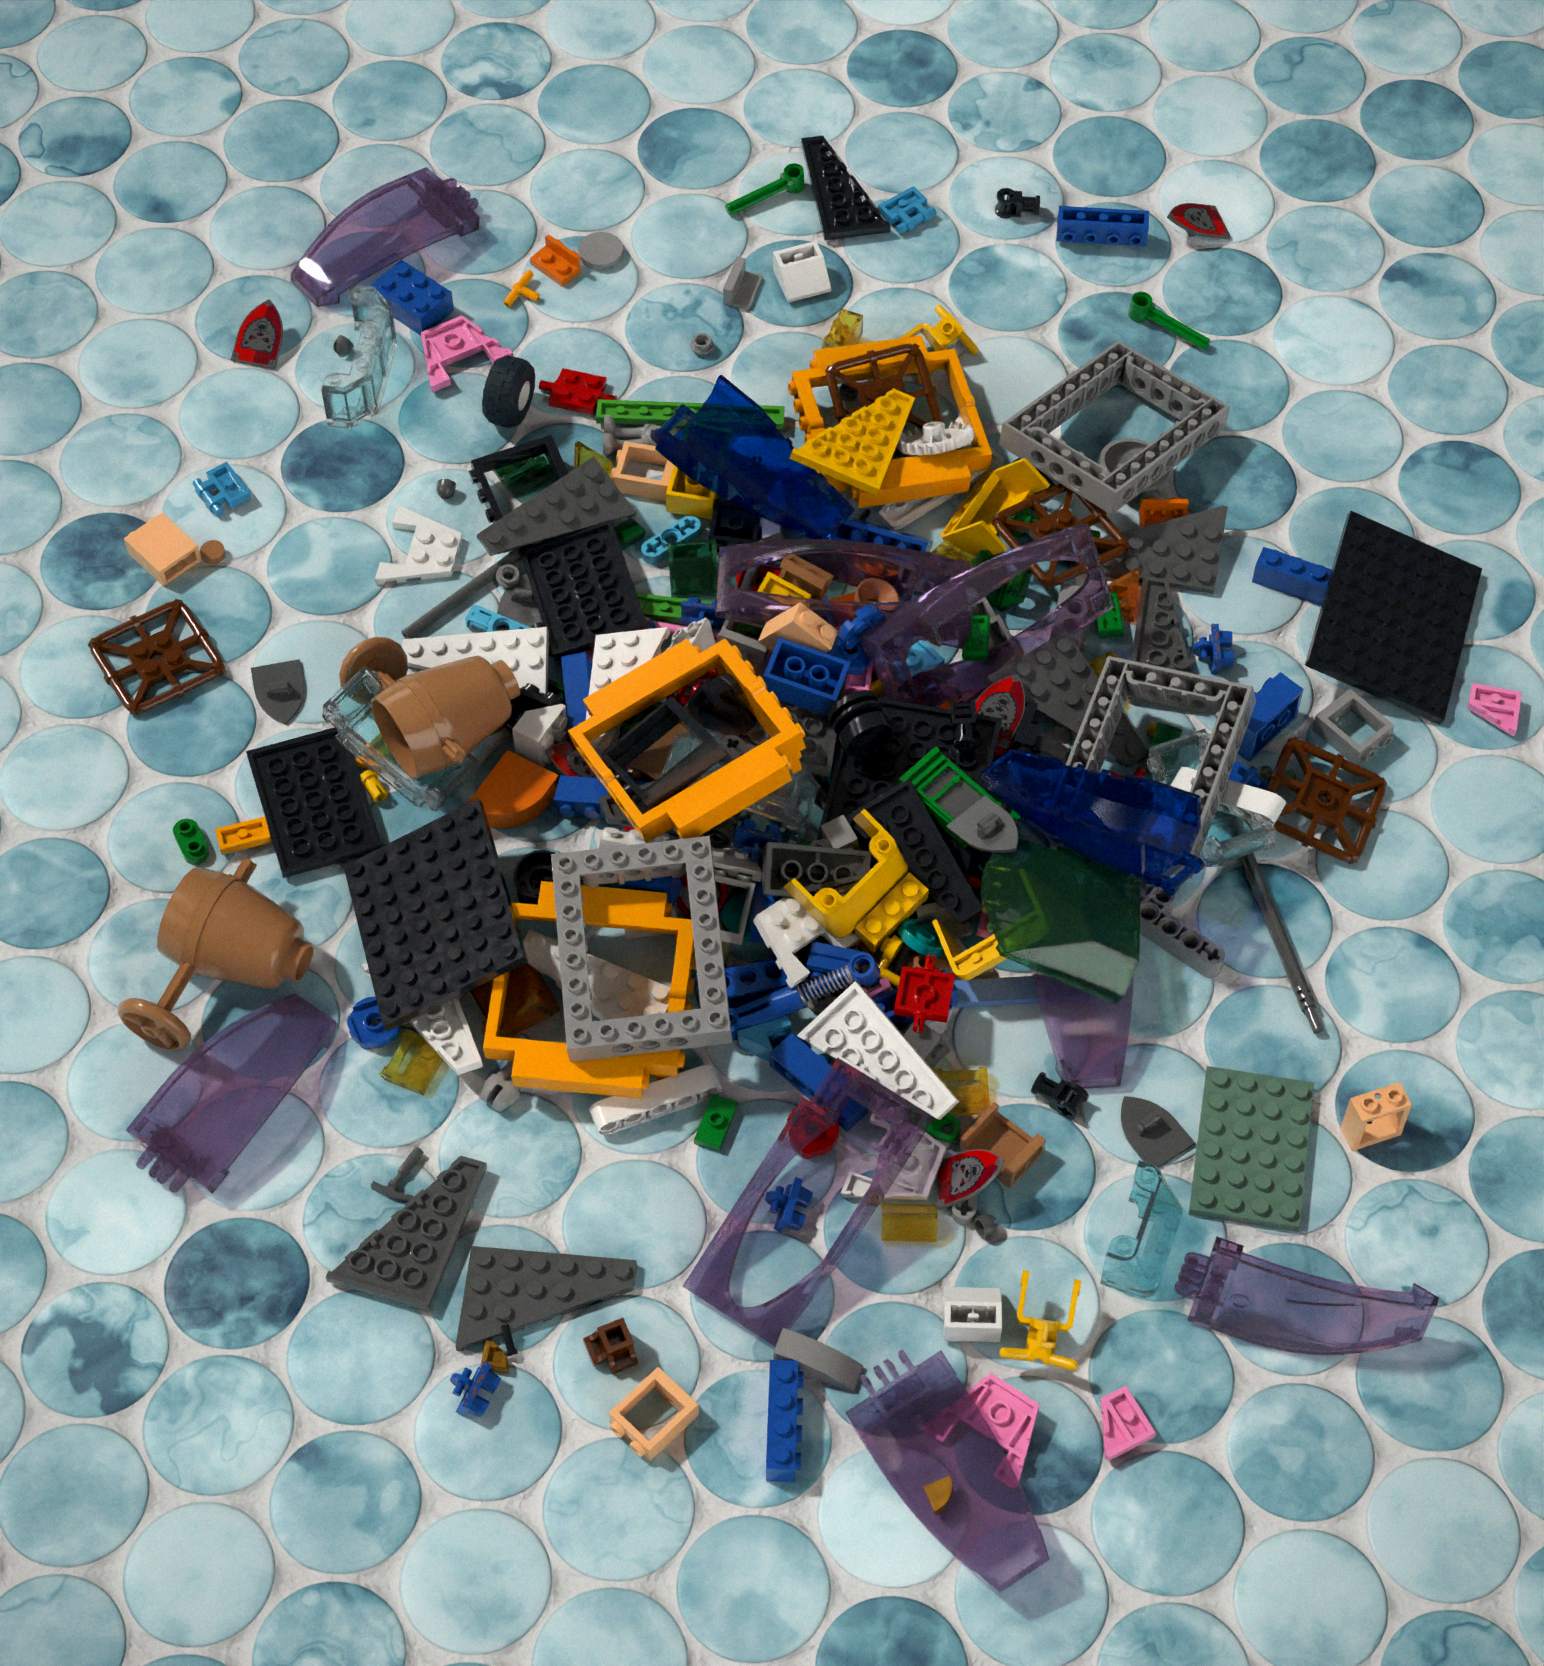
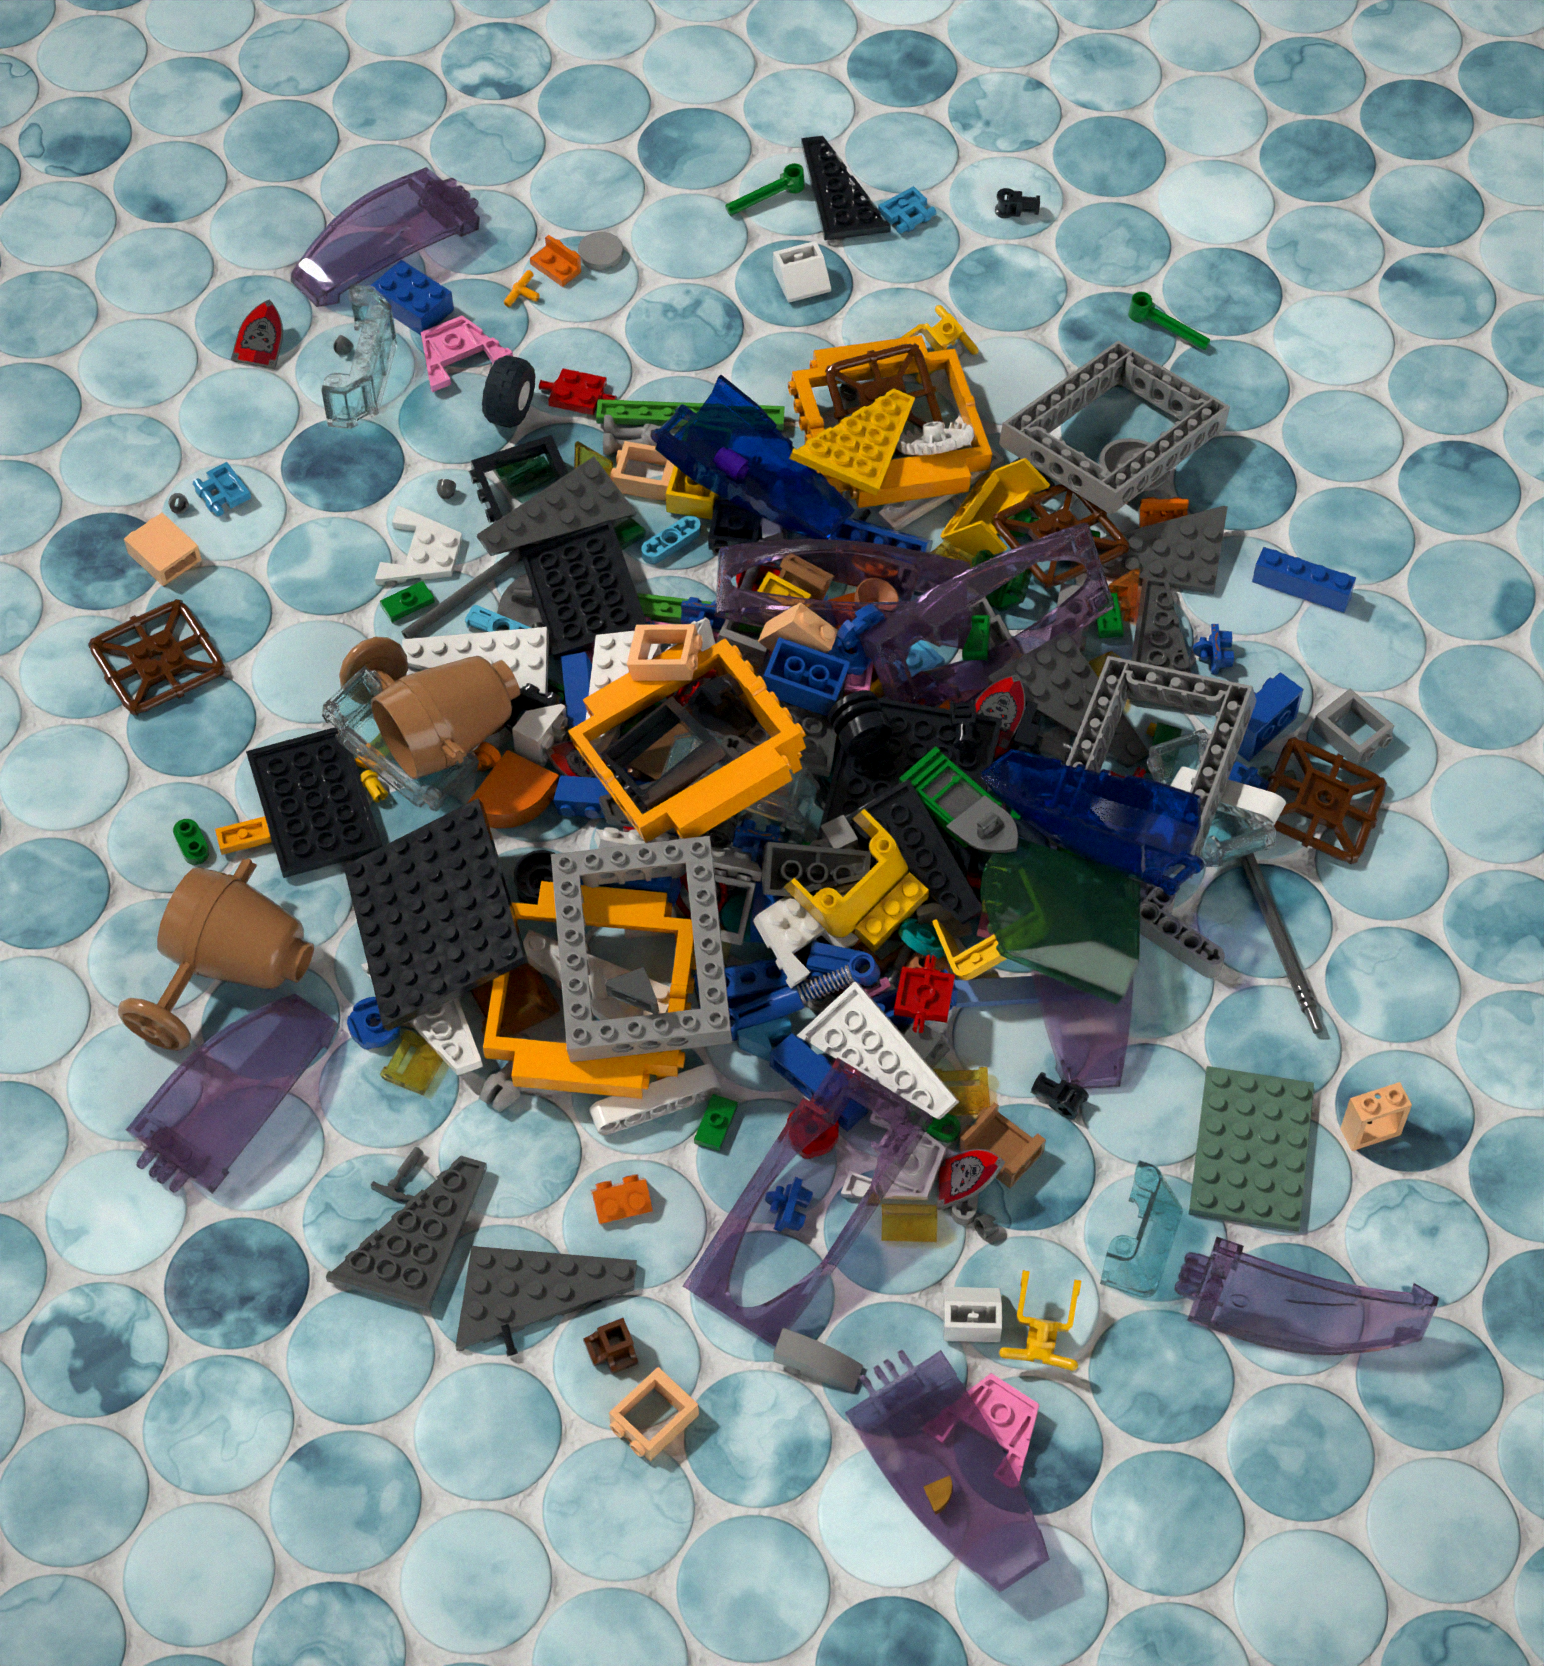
medium nougat tile [200,540,225,564] -> none
dark grey shield [251,659,305,725] -> none
blue hips [450,1361,501,1417] -> none
pearl gold tile [480,1340,509,1374] -> none
light grey plate [496,564,520,588] -> none
clear green slope [667,539,720,598] -> none
light grey plate [691,333,714,355] -> none
light grey panel [723,257,762,310] -> none
blue brick [766,1360,804,1482] -> none
clear yellow brick [822,309,863,349] -> none
yellow plate [878,935,904,987] -> none
blue brick [1056,206,1149,246] -> none
bright pink wing [1100,1386,1156,1462] -> none
dark grey shield [1121,1096,1195,1171] -> none
shield [1167,203,1231,240] -> none
black plate [1305,511,1482,725] -> none
bright pink wing [1467,683,1522,736] -> none
none -> dark grey hinge [168,493,189,514]
none -> green plate [380,581,435,622]
none -> orange plate [466,741,501,772]
none -> orange bracket [590,1174,653,1224]
none -> dark grey slope [605,967,659,1015]
none -> light nougat window [627,624,703,681]
none -> dark purple brick [713,447,750,481]

